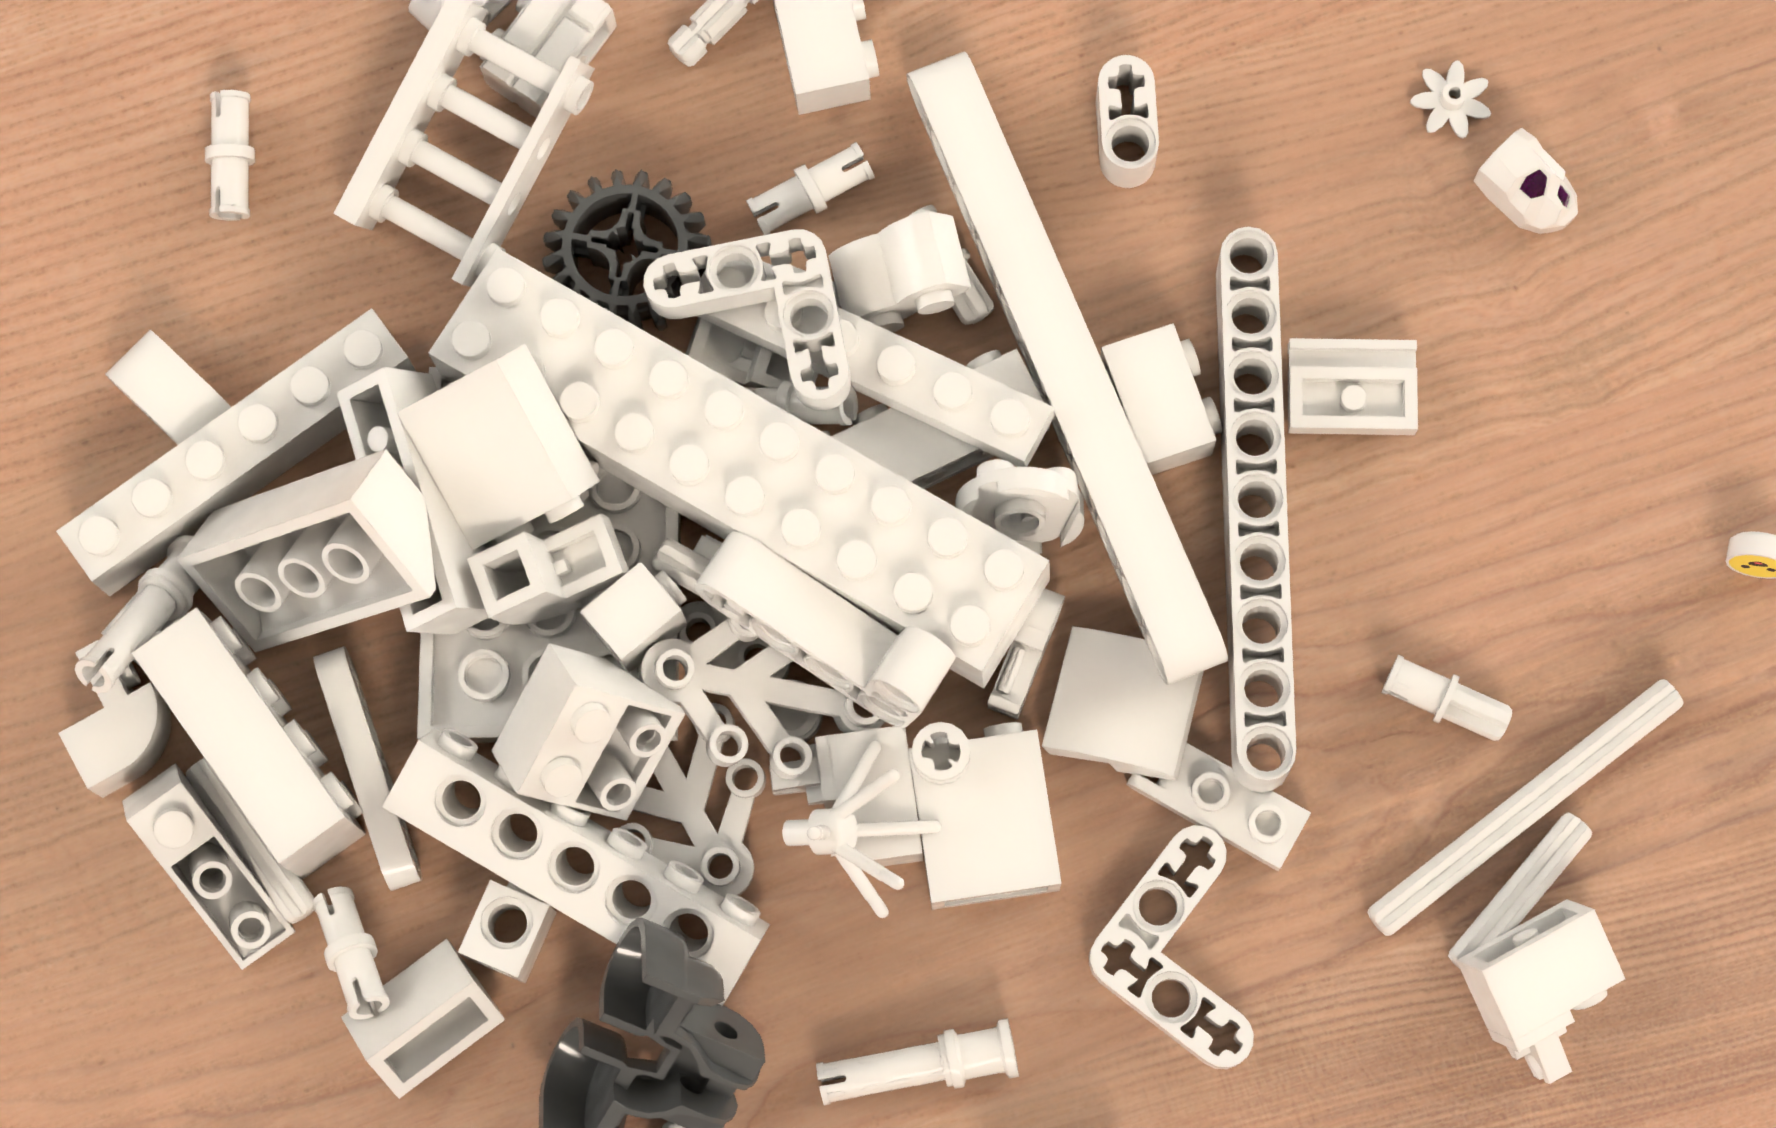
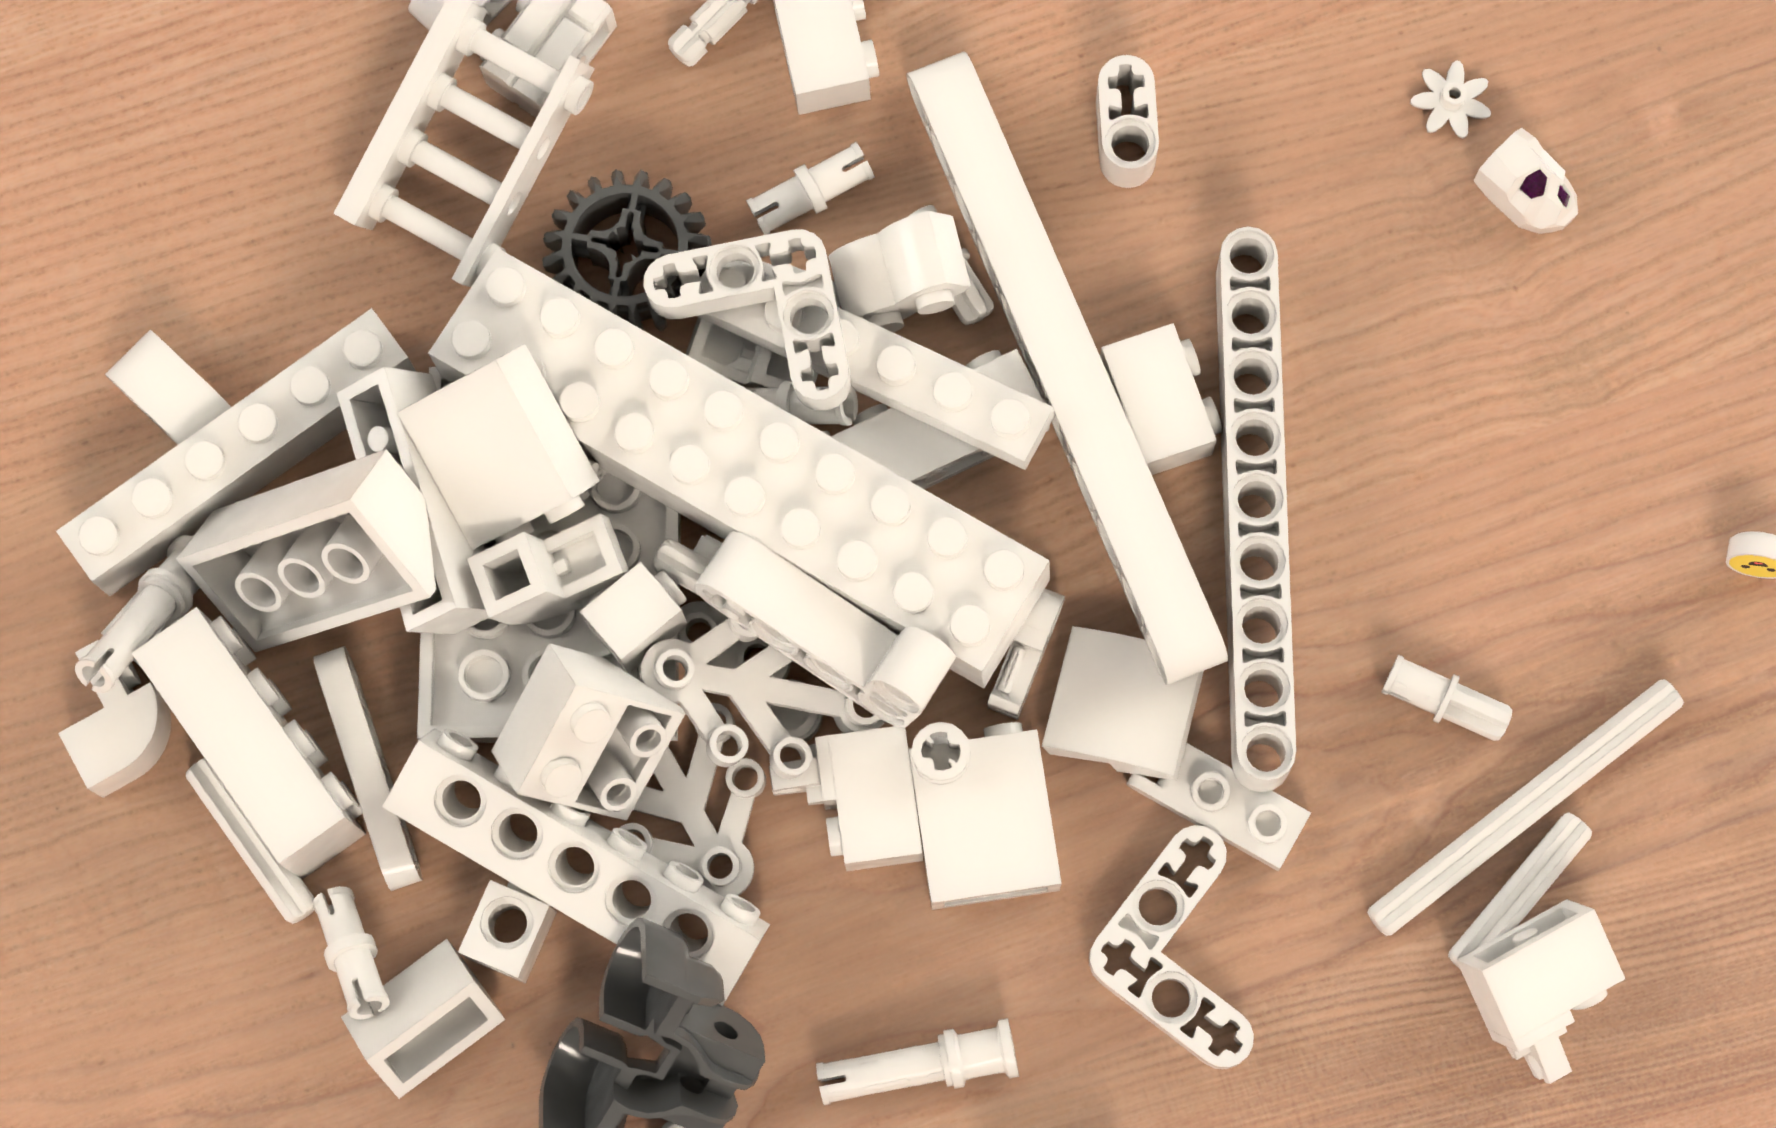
white slope [122,763,295,970] -> none
white pin [205,90,255,221] -> none
white plant [782,740,942,918] -> none
white plate [955,459,1084,554] -> none
white plate [1288,338,1418,435] -> none

